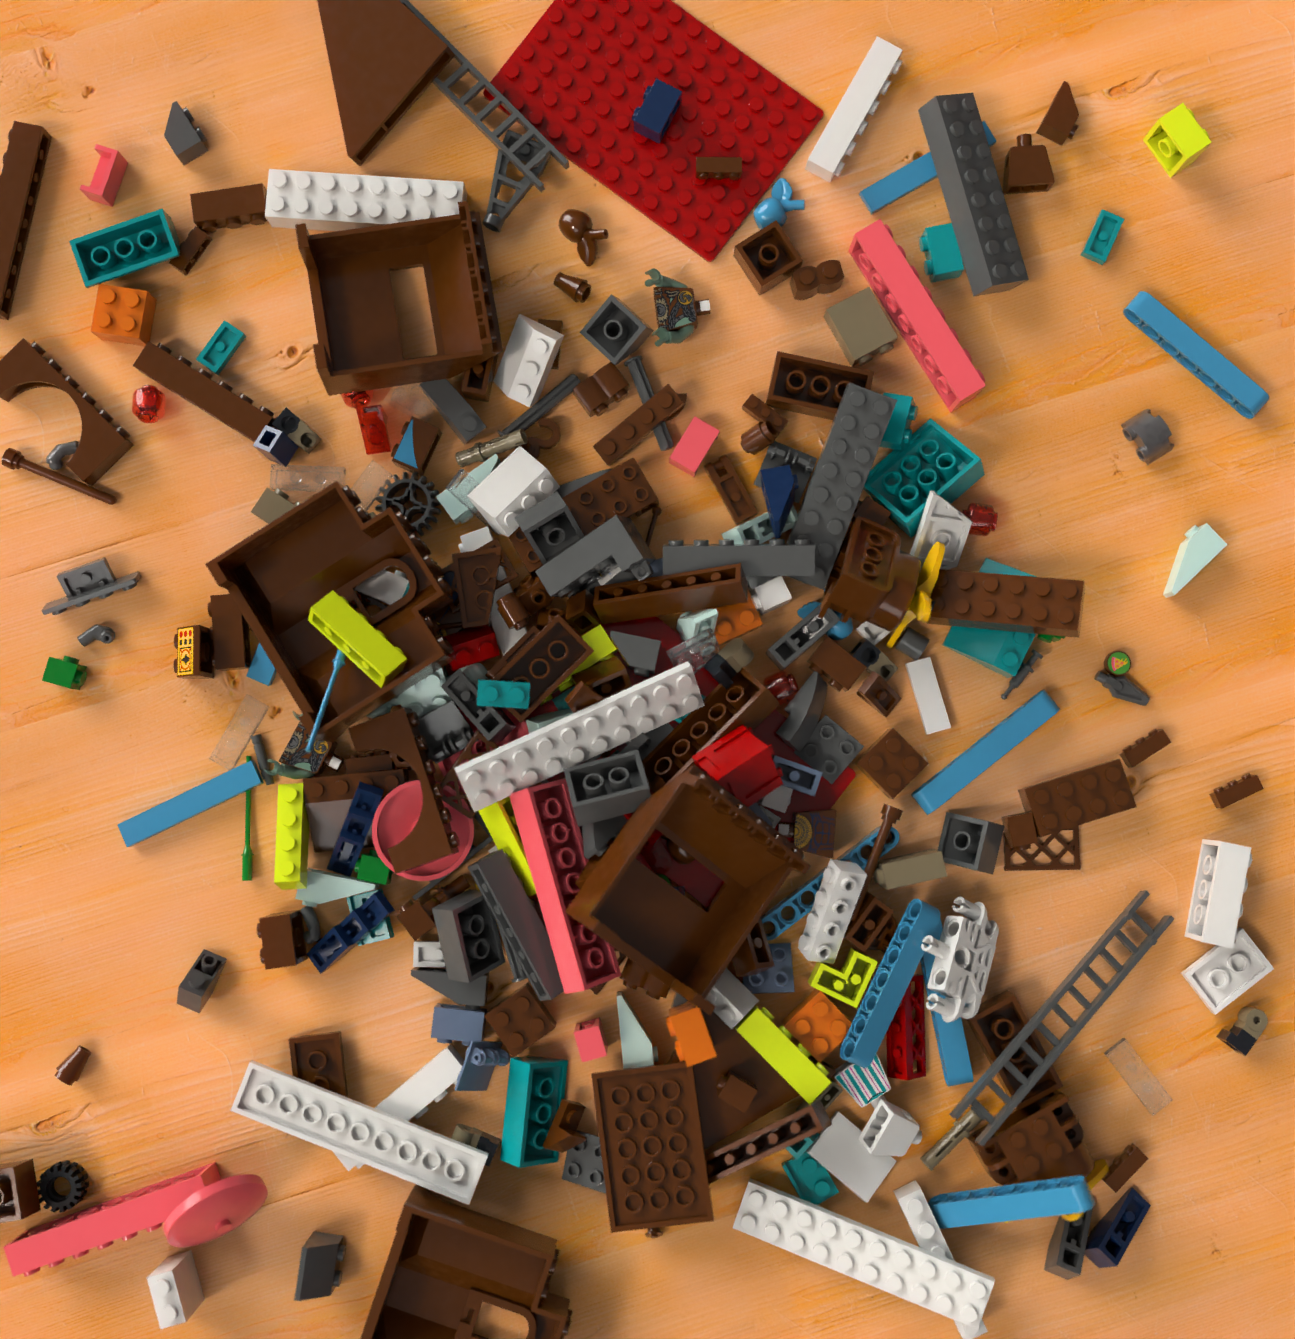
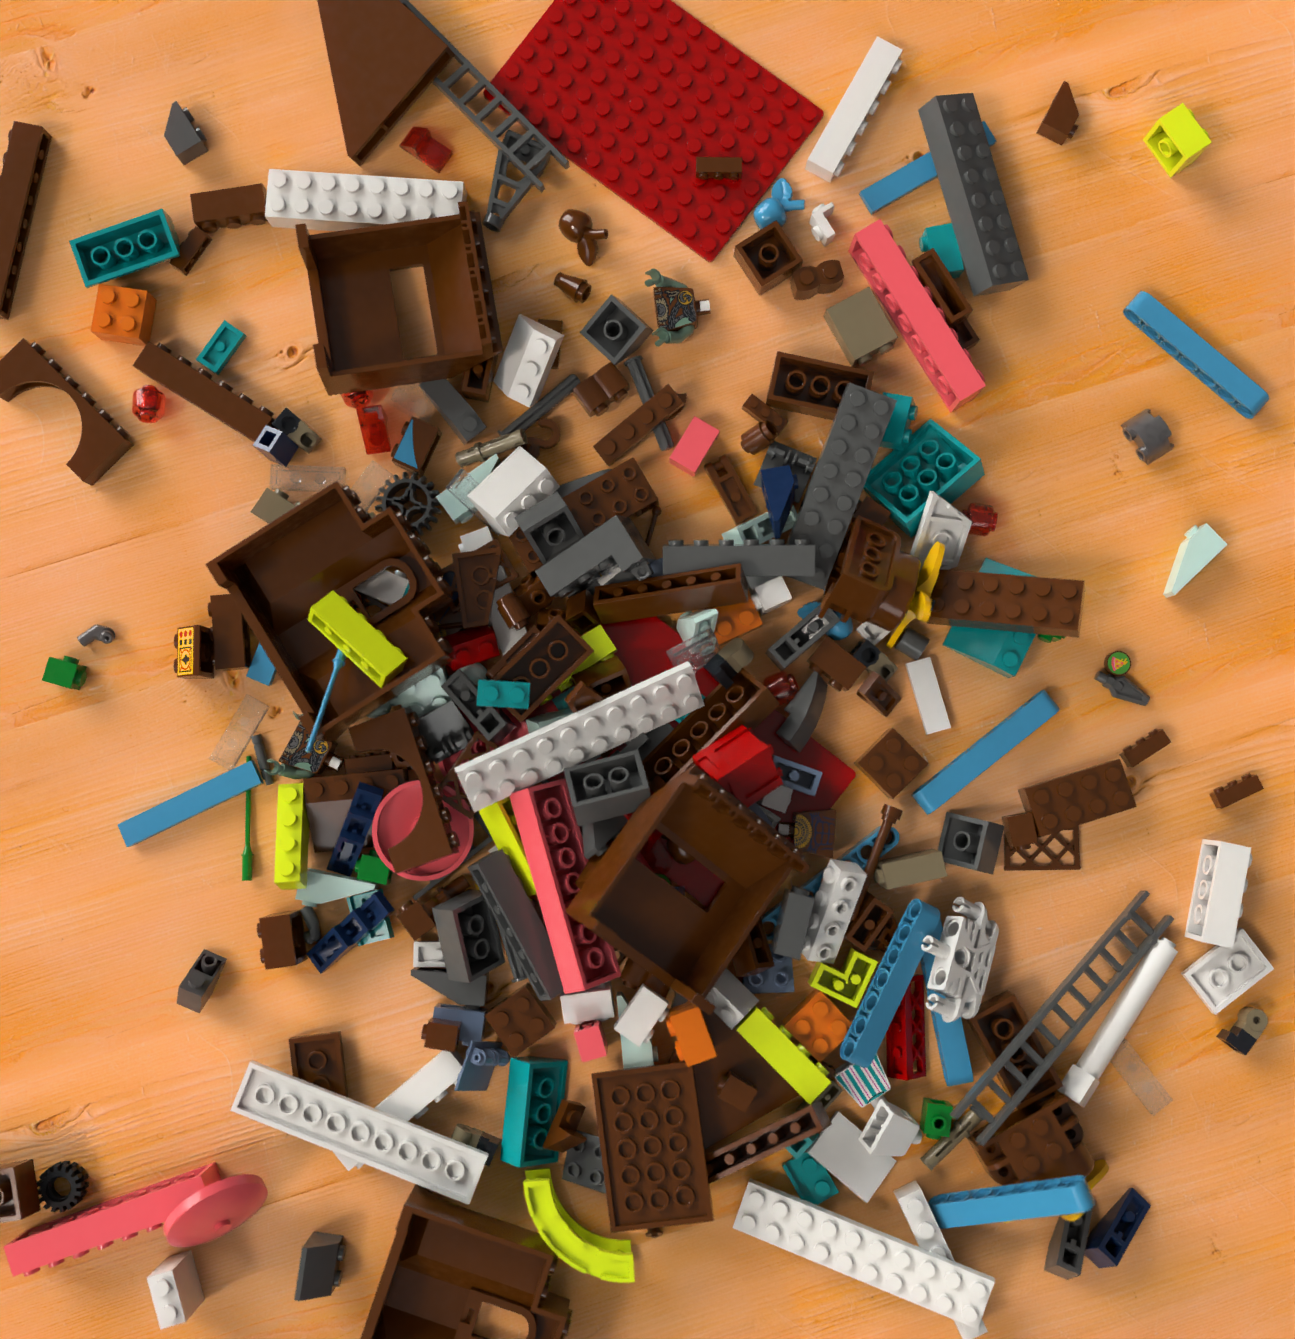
reddish brown piece [2,448,116,505] -> none
dark grey bracket [41,557,141,615] -> none
dark grey arm [46,441,79,470] -> none
reddish brown cone [54,1045,91,1086] -> none
coral panel [80,144,128,207] -> none
dark grey slope [610,631,661,677] -> none
dark blue brick [632,78,682,144] -> none
dark grey hinge [794,715,864,784] -> none
dark grey piece [1001,649,1043,700] -> none
reddish brown torso [1002,134,1055,194] -> none
teal plate [1080,209,1124,265] -> none
reddish brown piece [1102,1144,1149,1193] -> none
none -> clear red slope [399,126,453,173]
none -> reddish brown brick [421,1017,462,1052]
none -> neon yellow fence [523,1168,635,1283]
none -> white brick [560,981,614,1025]
none -> white brick [614,983,669,1047]
none -> dark grey brick [771,885,815,960]
none -> white bracket [809,202,835,247]
none -> reddish brown slope [911,248,980,350]
none -> green brick [920,1097,953,1140]
none -> white brick [1057,937,1178,1108]

